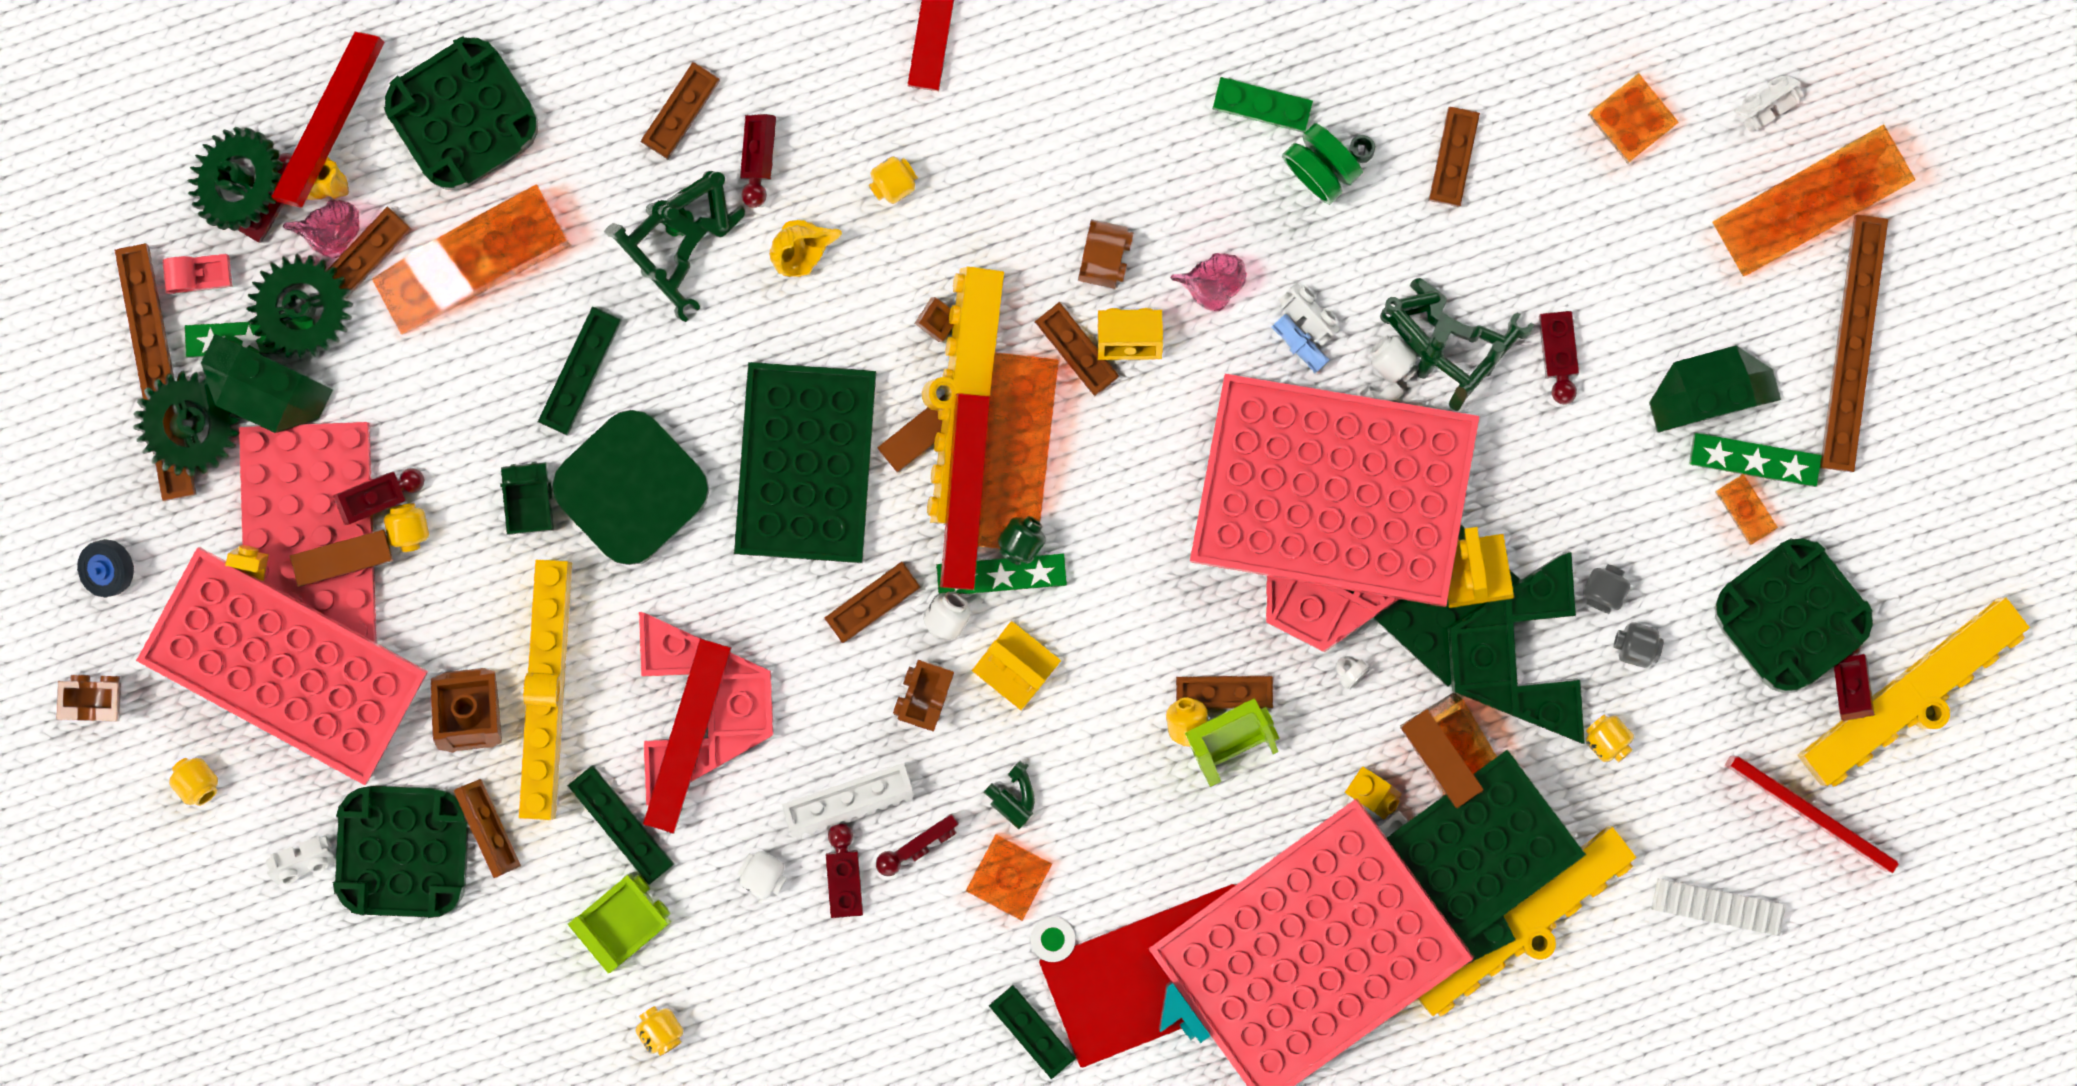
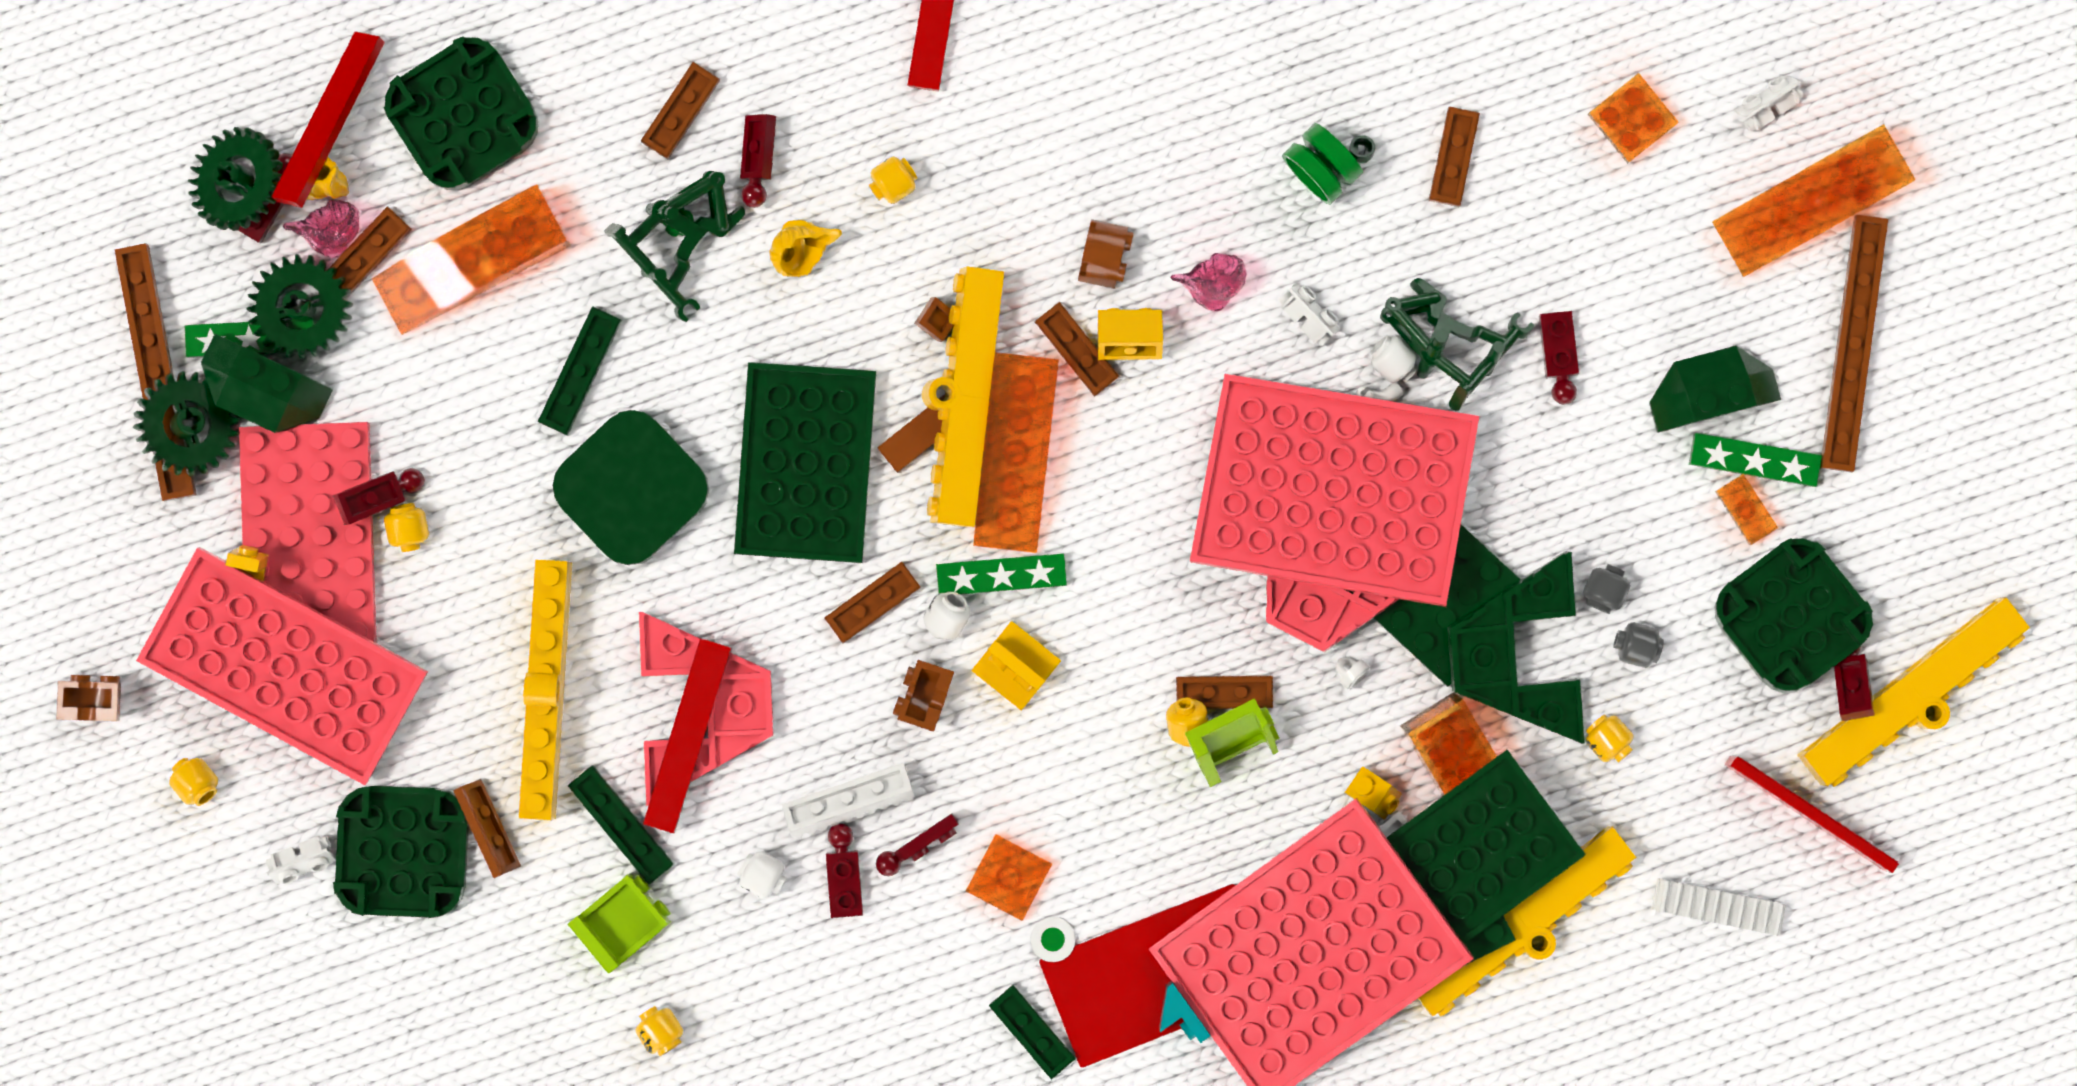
black wheel [77,539,134,598] -> none
coral plate [163,254,233,294] -> none
dark orange tile [290,530,393,587] -> none
dark orange slope [431,668,502,753] -> none
dark green piece [500,461,554,535] -> none
red tile [940,393,990,590] -> none
dark green plant [983,761,1035,830] -> none
dark green head [998,516,1046,565] -> none
green plate [1212,77,1313,133] -> none
light blue pin [1271,314,1330,374] -> none
dark orange tile [1400,709,1483,808] -> none
yellow bracket [1448,527,1514,608] -> none

